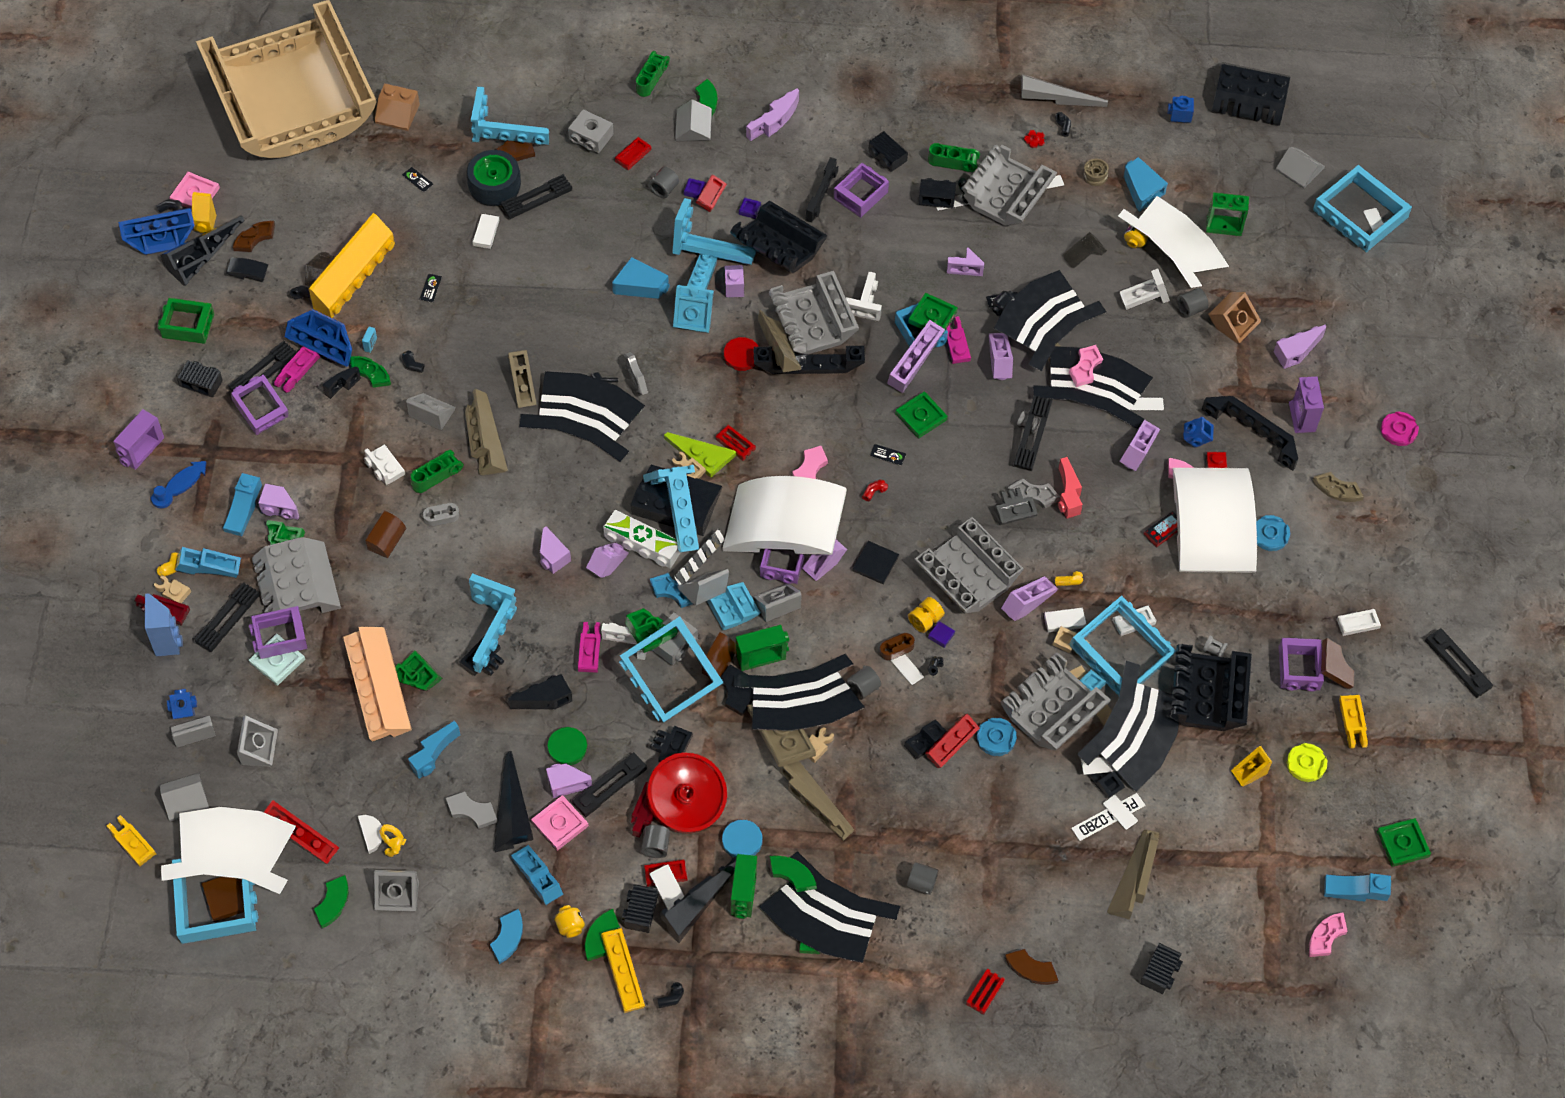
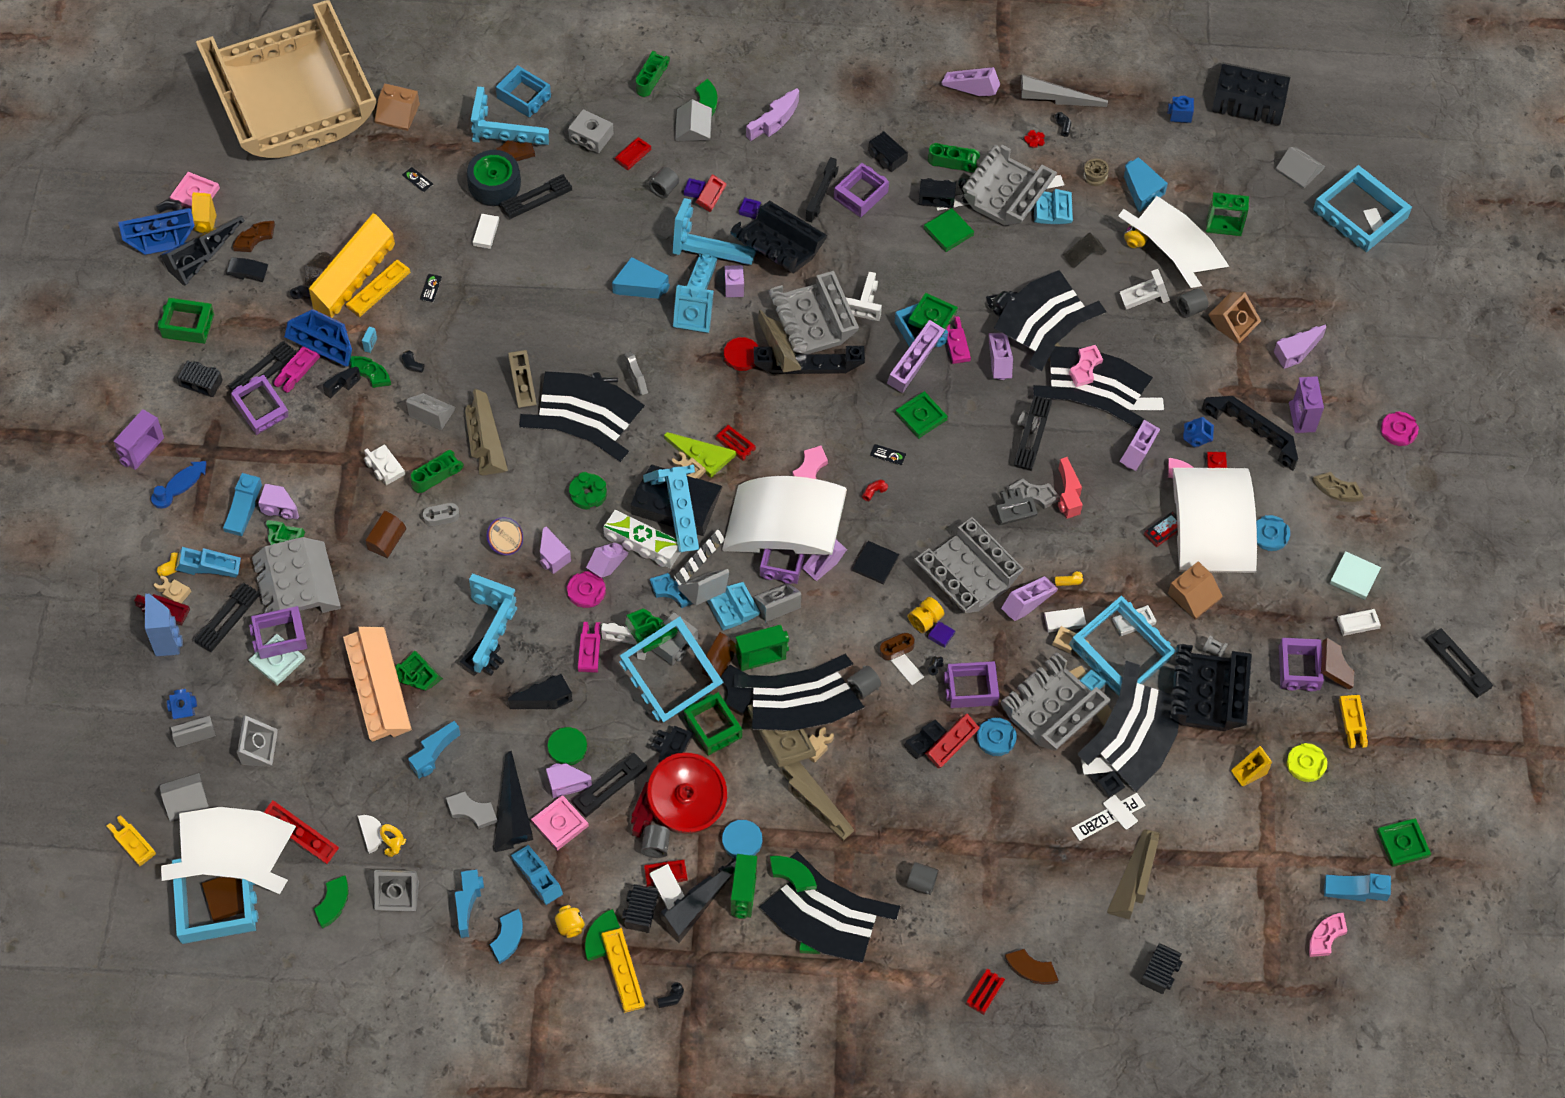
lavender slope [947,248,984,276] -> none
none -> yellow tile [346,260,411,318]
none -> dark azure slope [455,870,484,938]
none -> piece [486,517,523,556]
none -> dark azure window [496,65,551,118]
none -> dark pink tile [567,571,606,608]
none -> green plate [569,472,607,510]
none -> green window [684,692,743,756]
none -> green tile [924,208,974,252]
none -> lavender slope [942,67,1000,96]
none -> medium lavender window [944,661,999,708]
none -> medium azure slope [1034,189,1073,224]
none -> medium nougat slope [1168,561,1223,620]
none -> light aqua tile [1330,551,1381,600]

